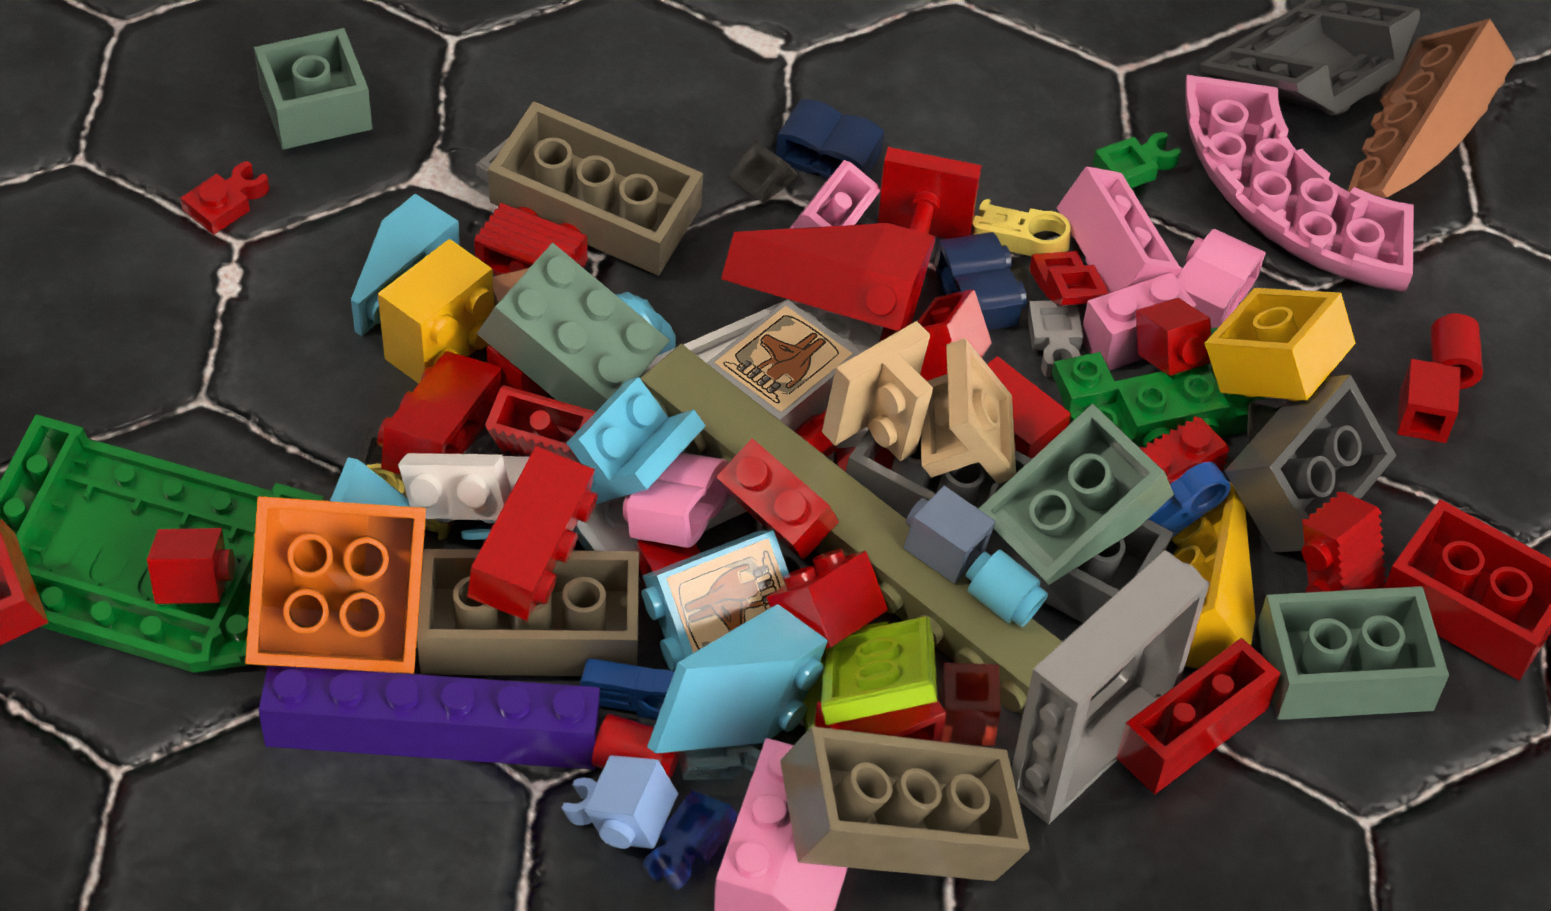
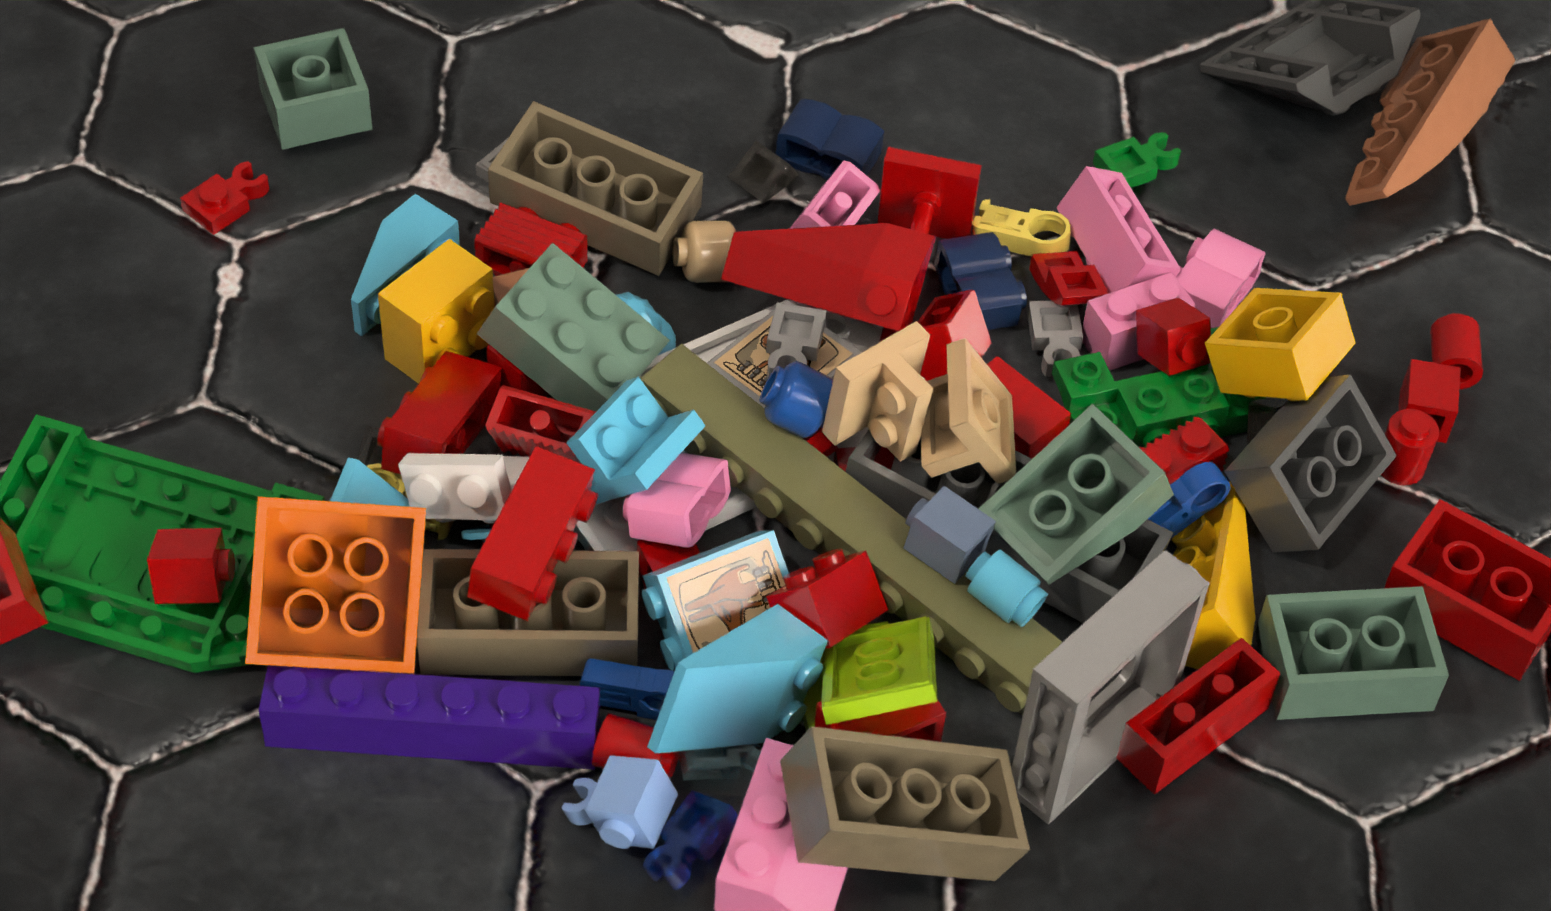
red brick [716,438,839,561] -> none
clear red brick [939,663,1001,746] -> none
bright pink brick [1185,75,1414,293] -> none
red brick [1302,492,1386,593] -> none
none -> tan head [672,221,736,283]
none -> blue head [759,361,833,438]
none -> light grey plate [766,302,826,378]
none -> red brick [1381,409,1439,485]

